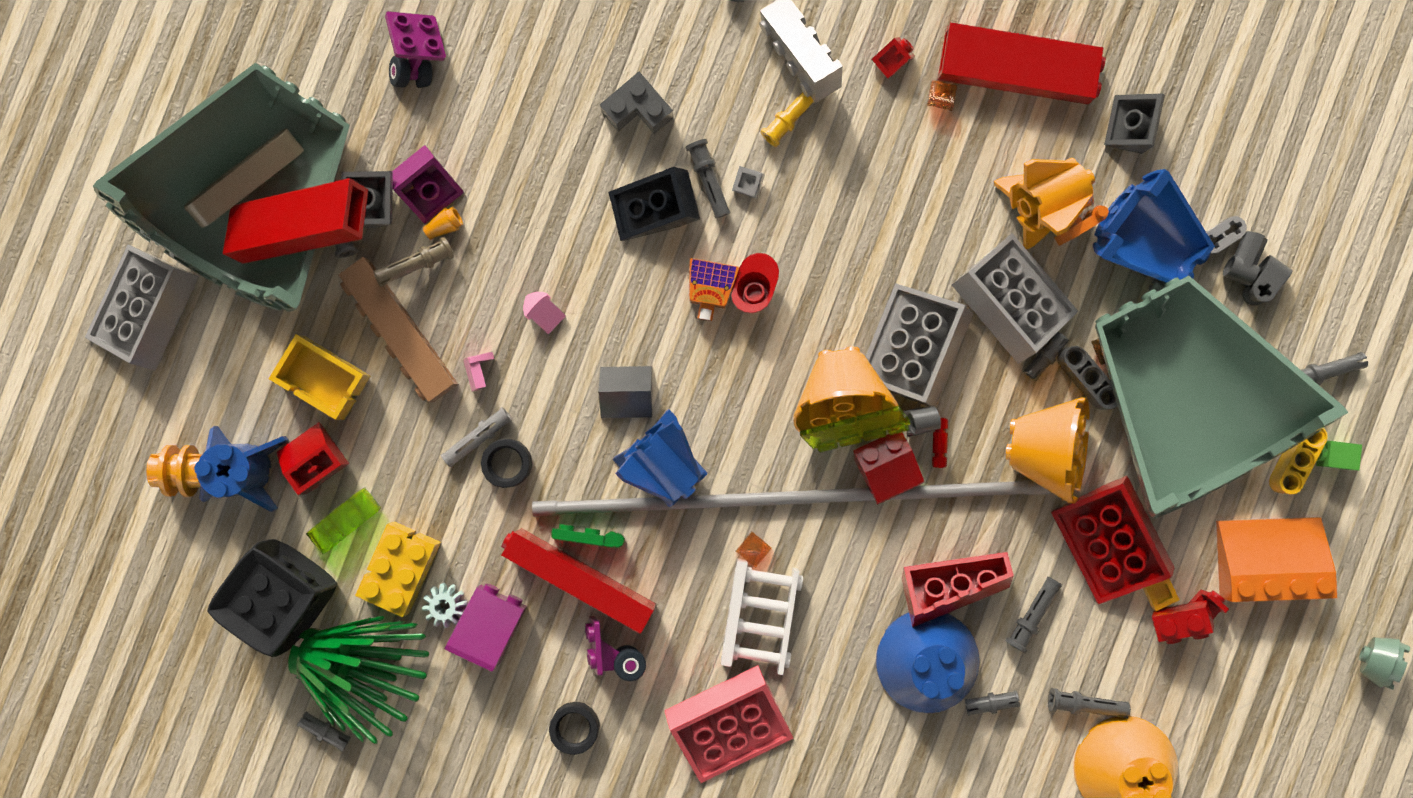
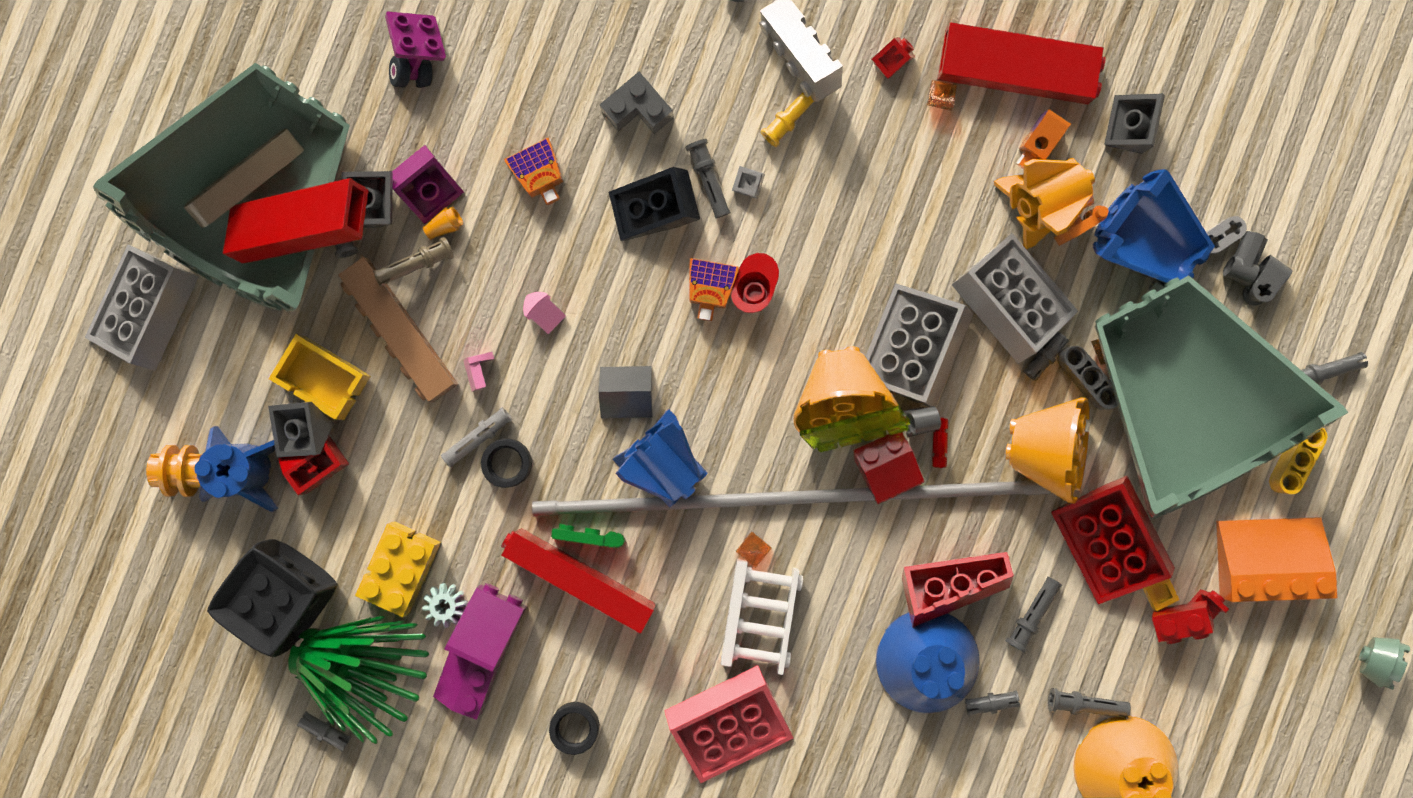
clear neon green beam [306,488,381,555] -> none
plate [585,616,646,682] -> none
bright green brick [1316,441,1362,471] -> none
none -> dark grey slope [268,402,334,457]
none -> magenta slope [433,652,500,720]
none -> torso [504,138,563,205]
none -> orange torso [1016,109,1071,169]

